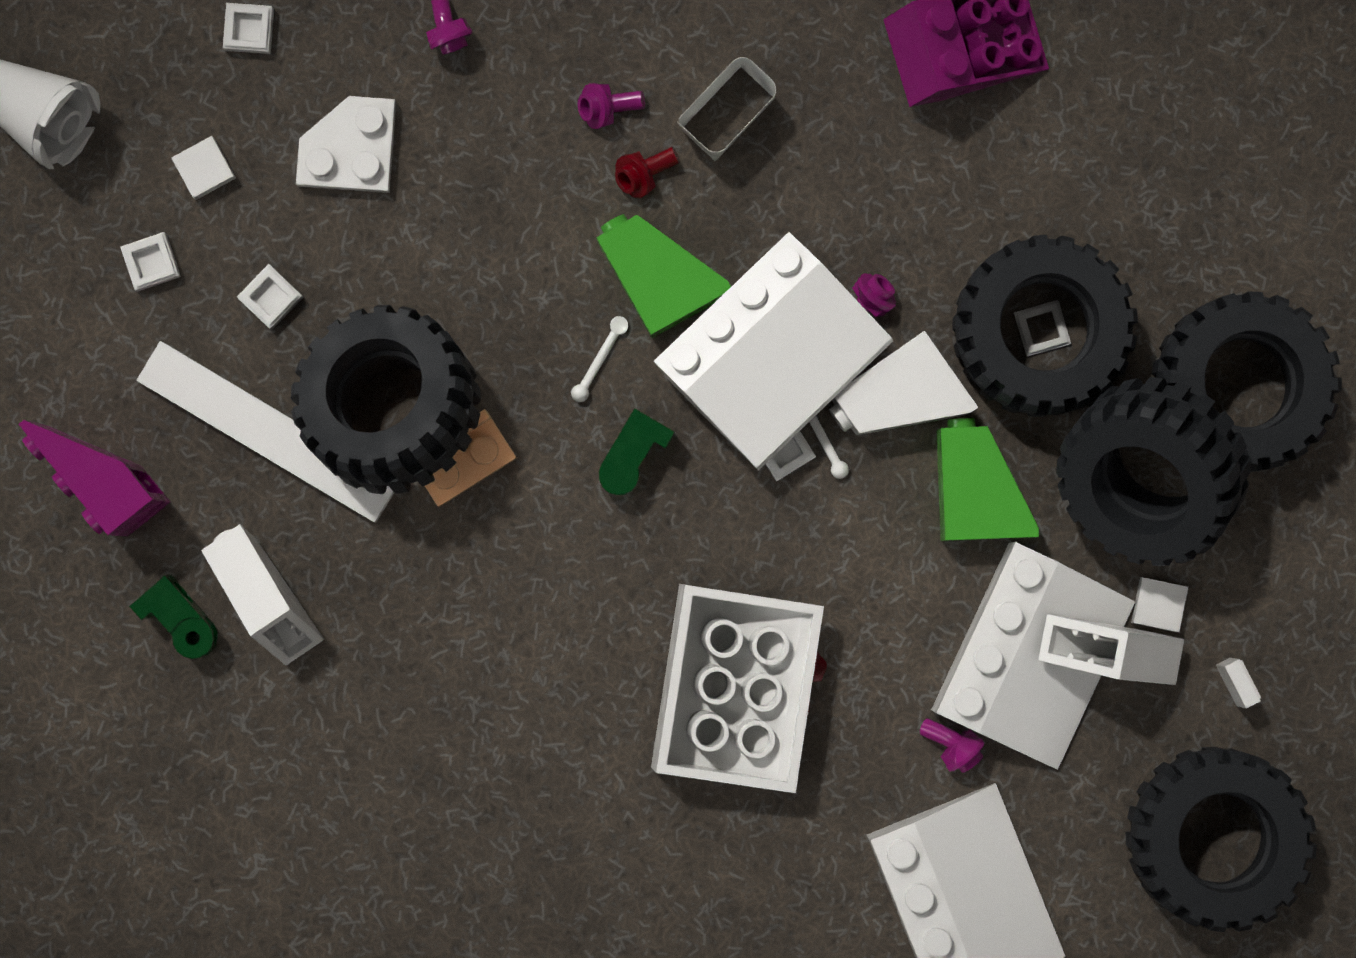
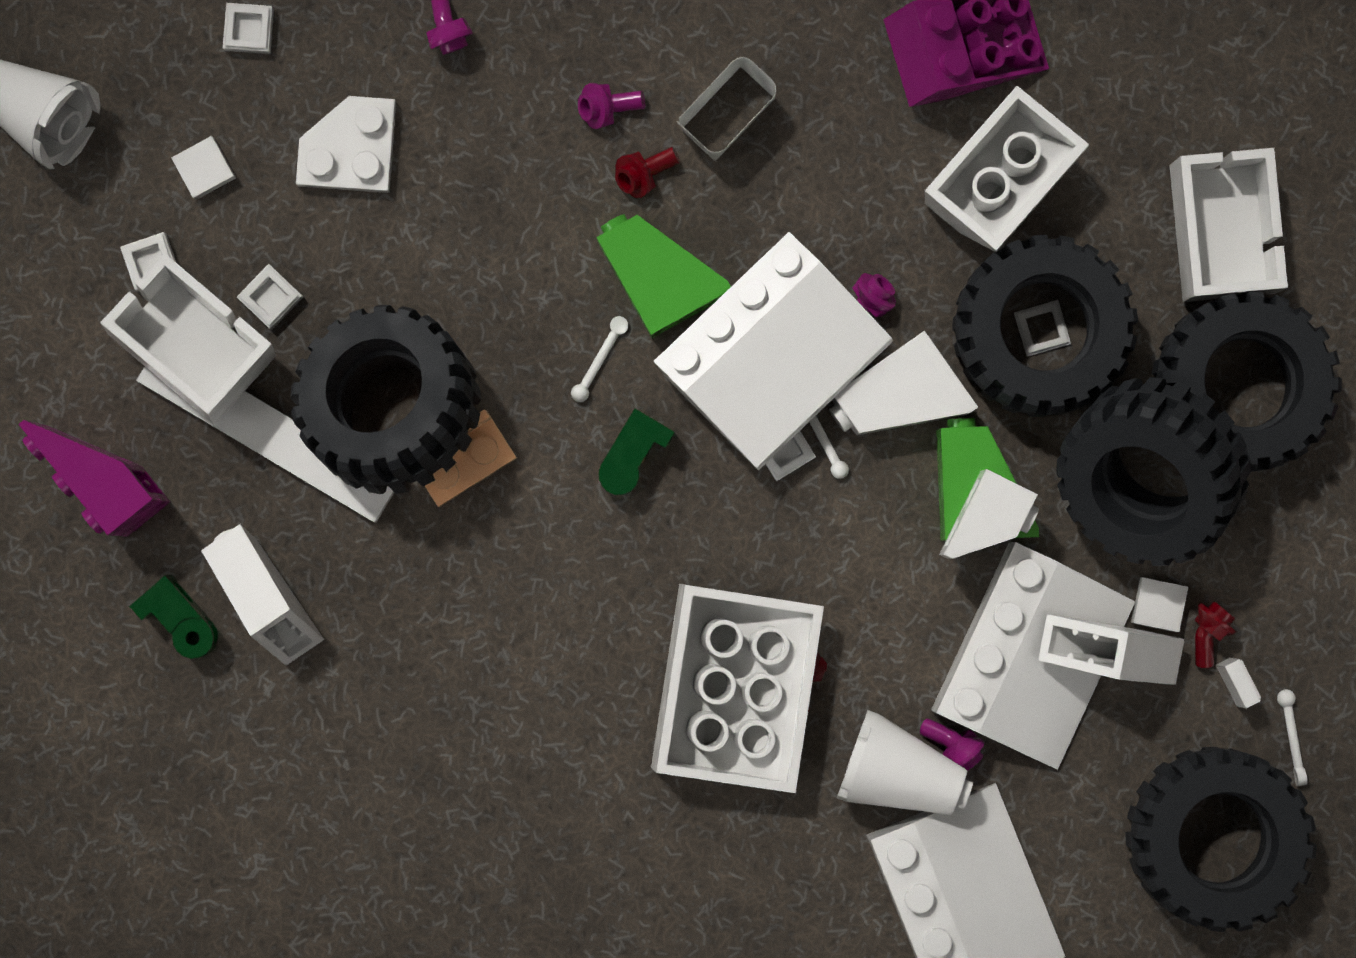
none -> white piece [100,253,276,425]
none -> white cone [837,710,973,815]
none -> white slope [925,86,1089,252]
none -> white slope [939,469,1039,559]
none -> white piece [1169,148,1288,302]
none -> dark red plate [1195,601,1237,668]
none -> white hinge [1277,689,1308,786]

